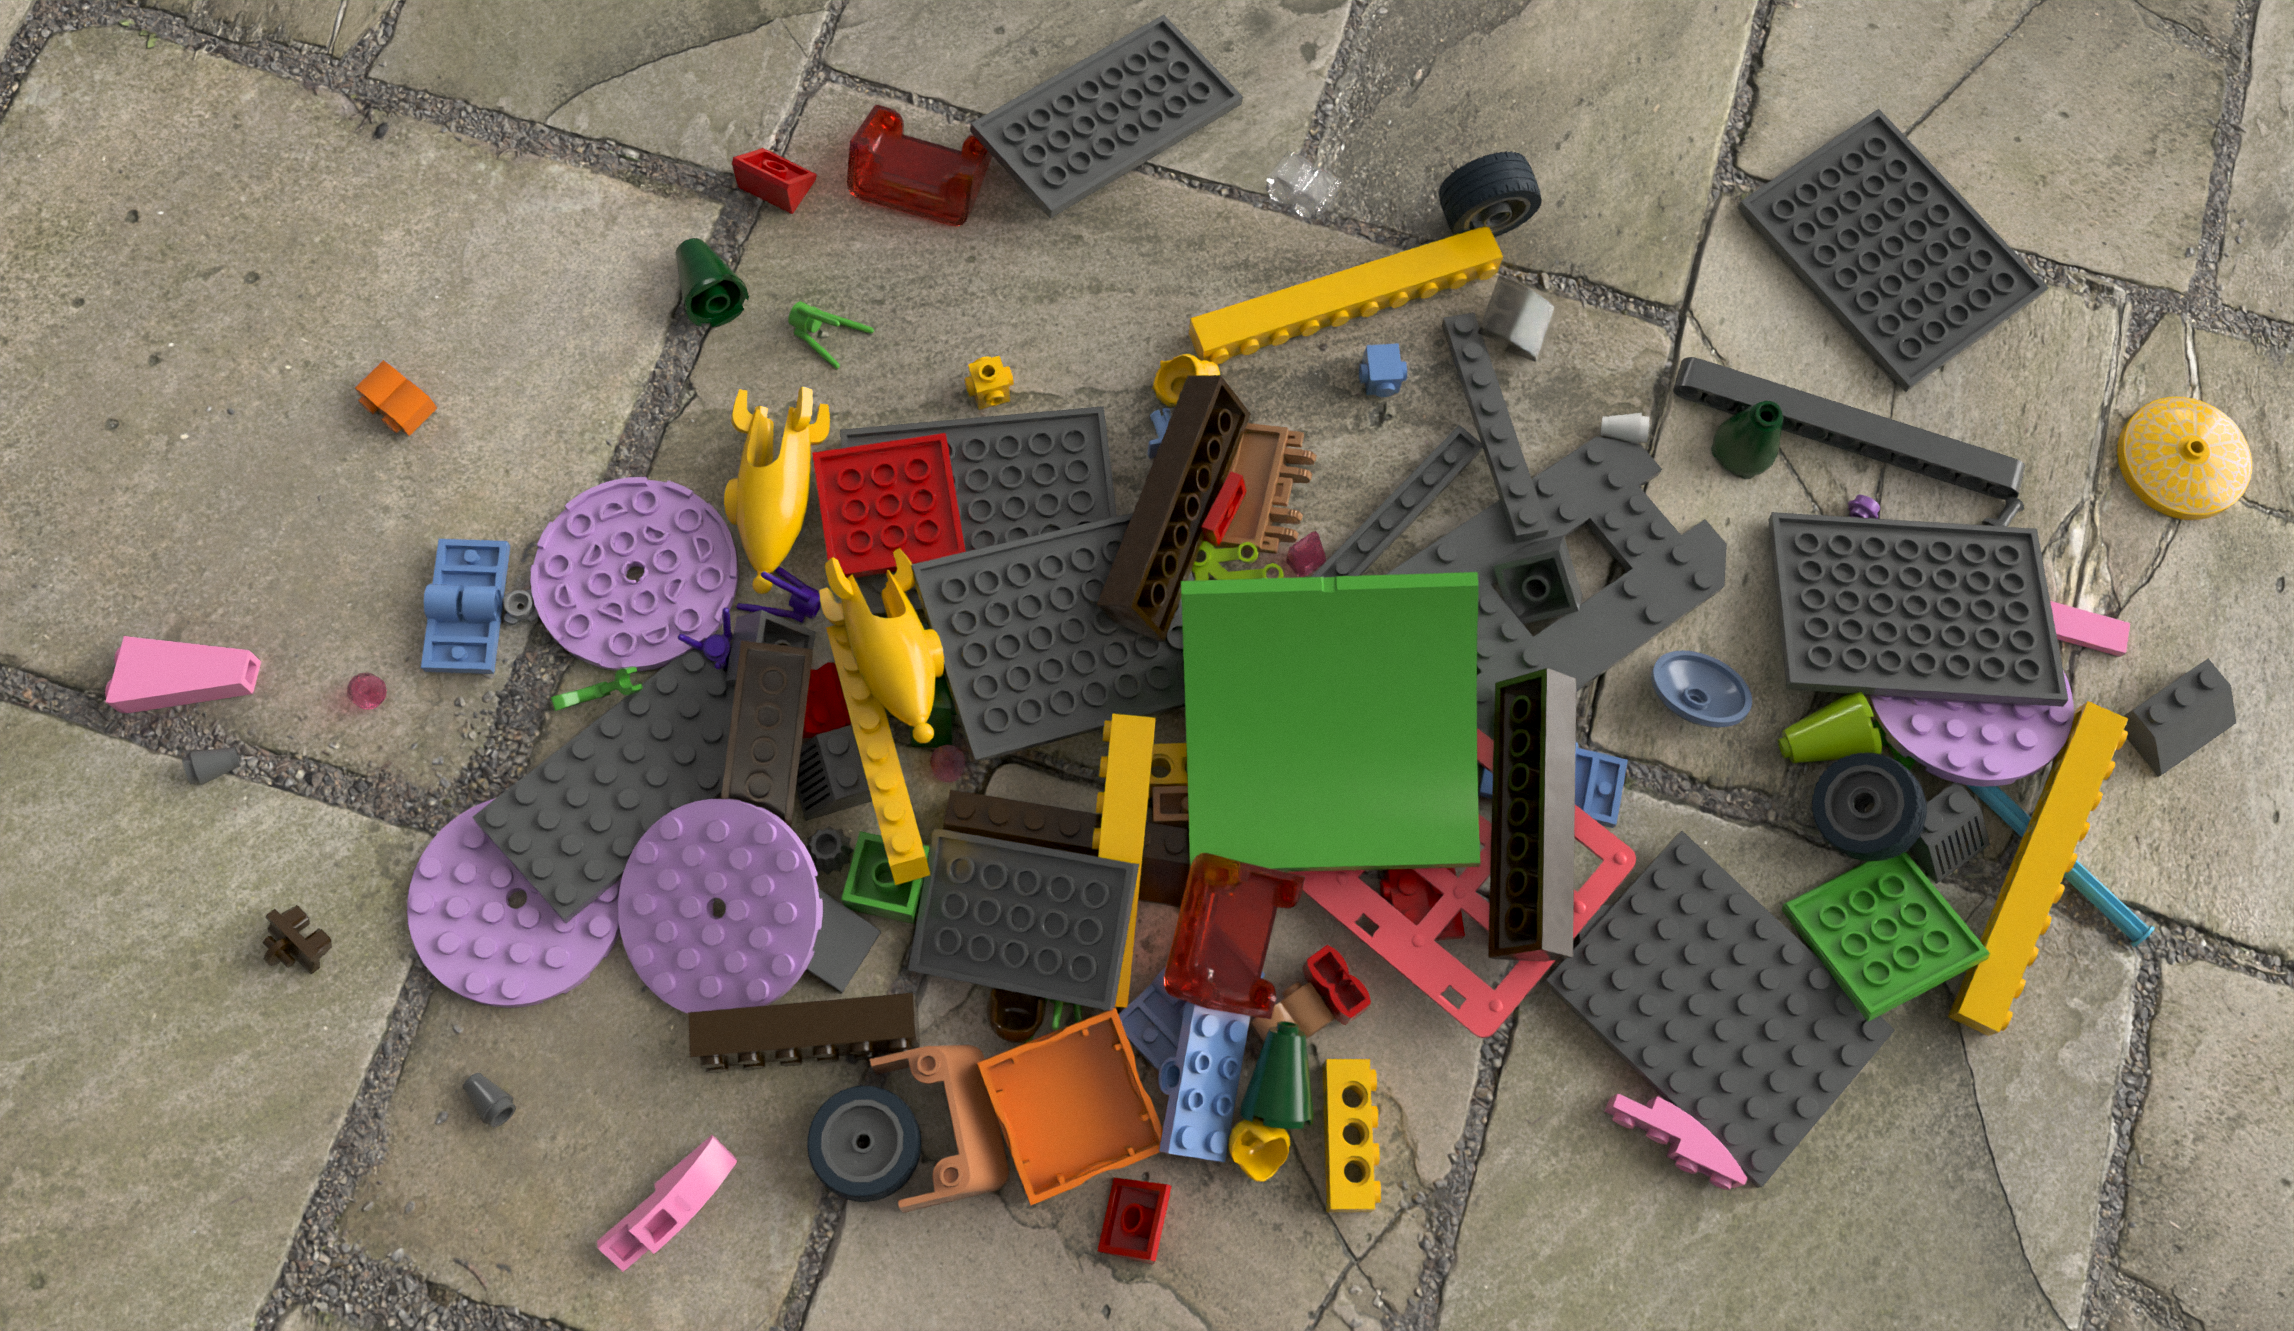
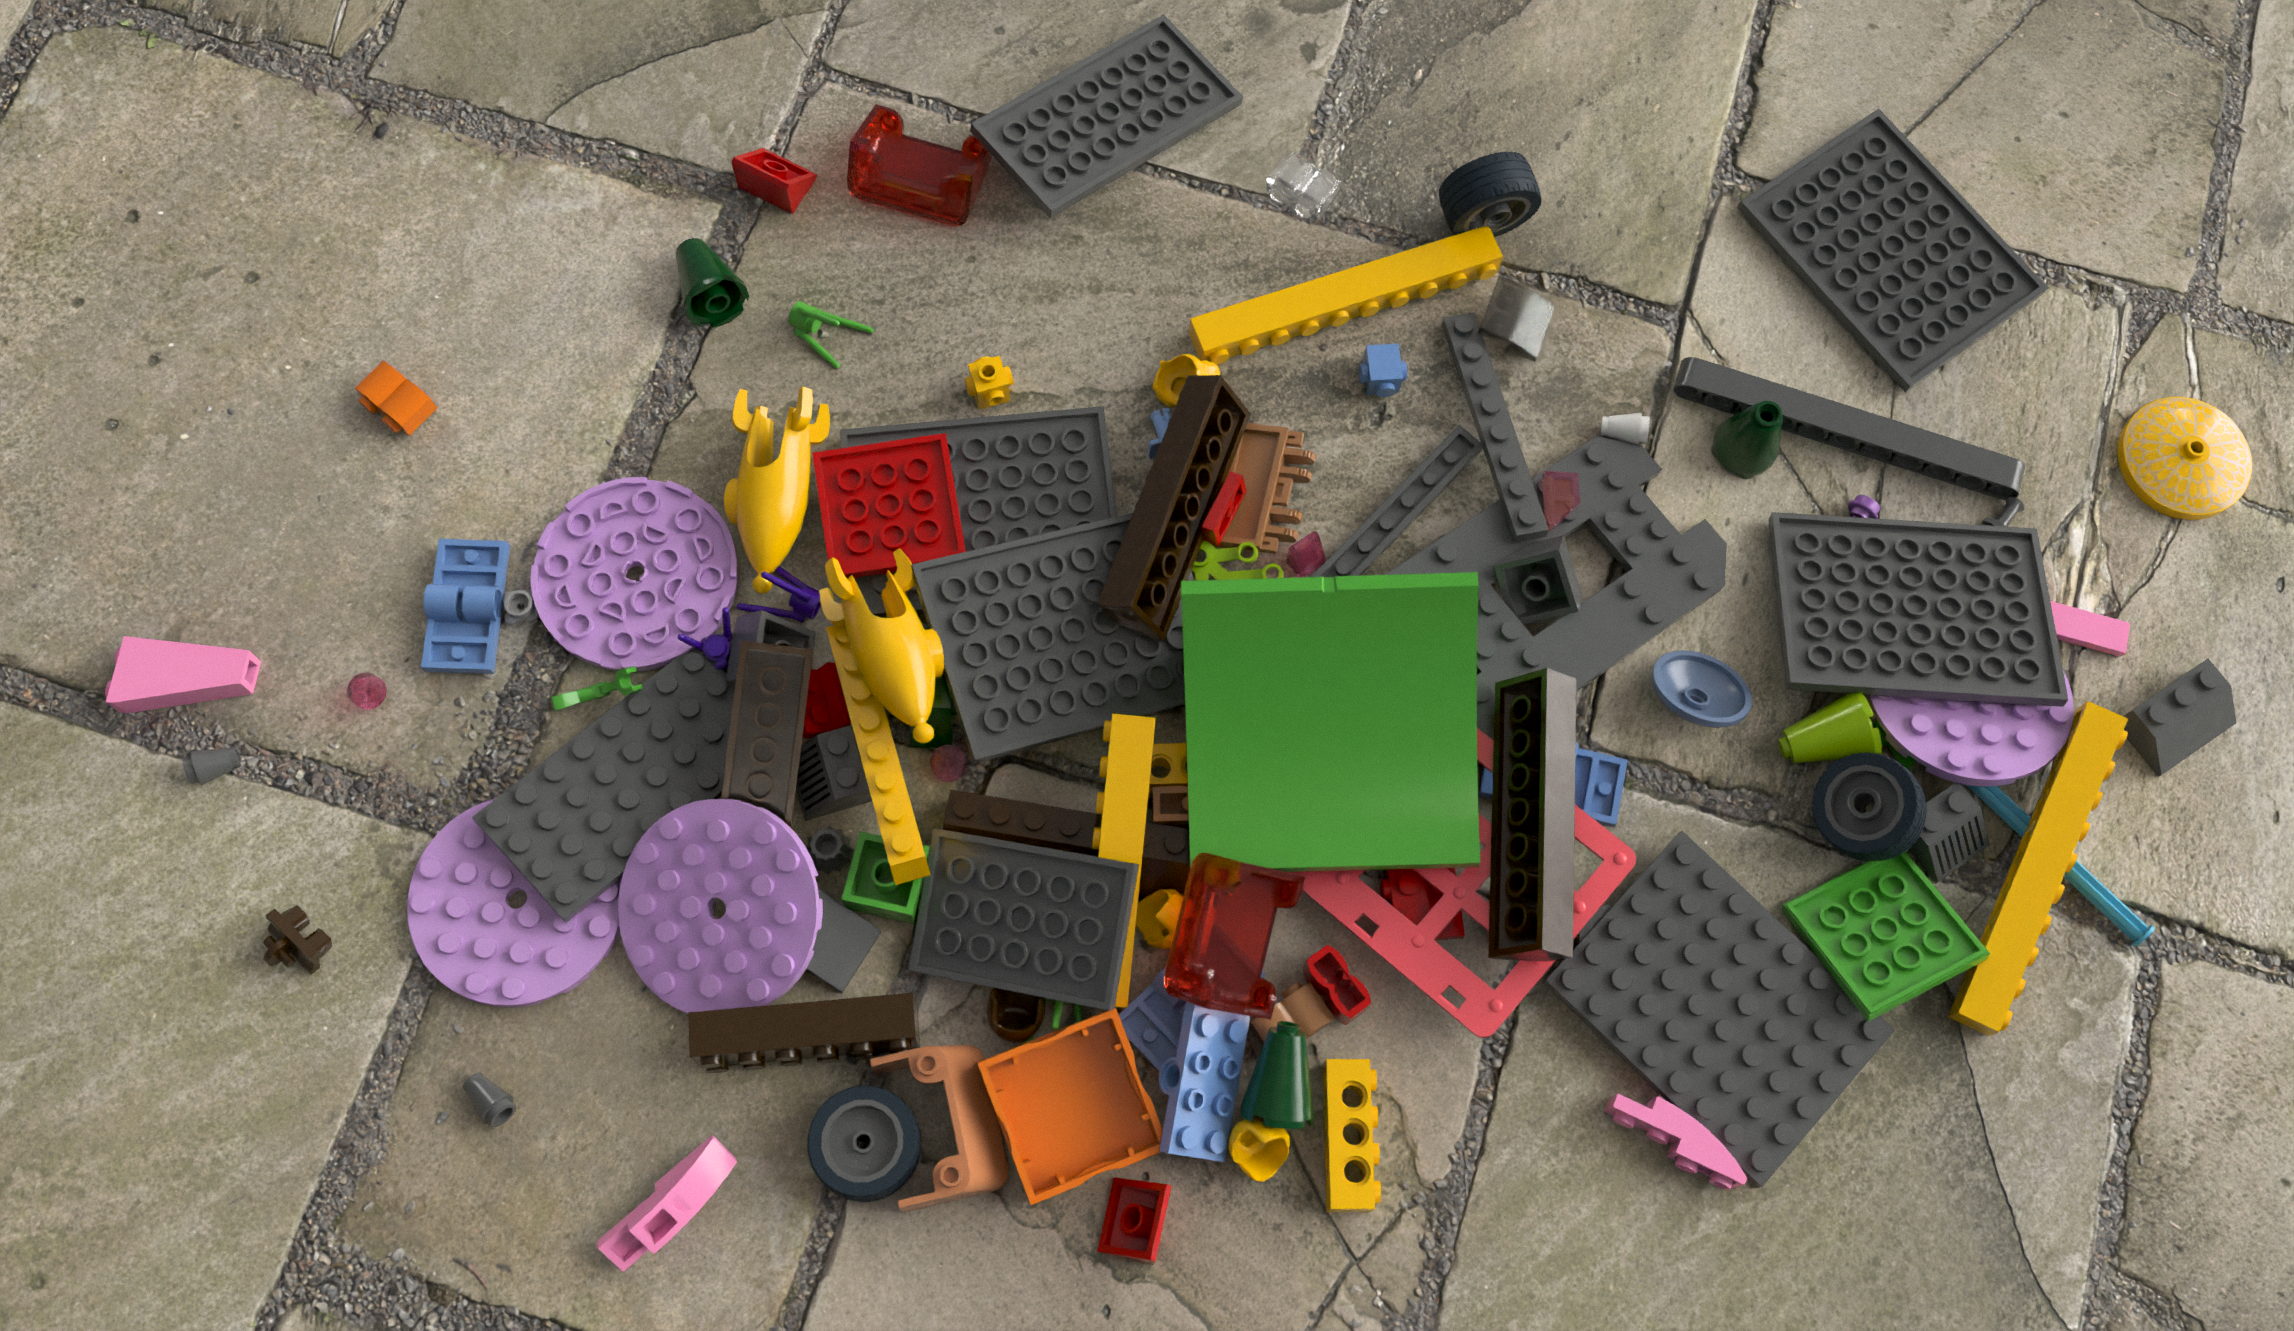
none -> yellow hair [1136,889,1193,949]
none -> clear pink tile [1542,471,1580,532]

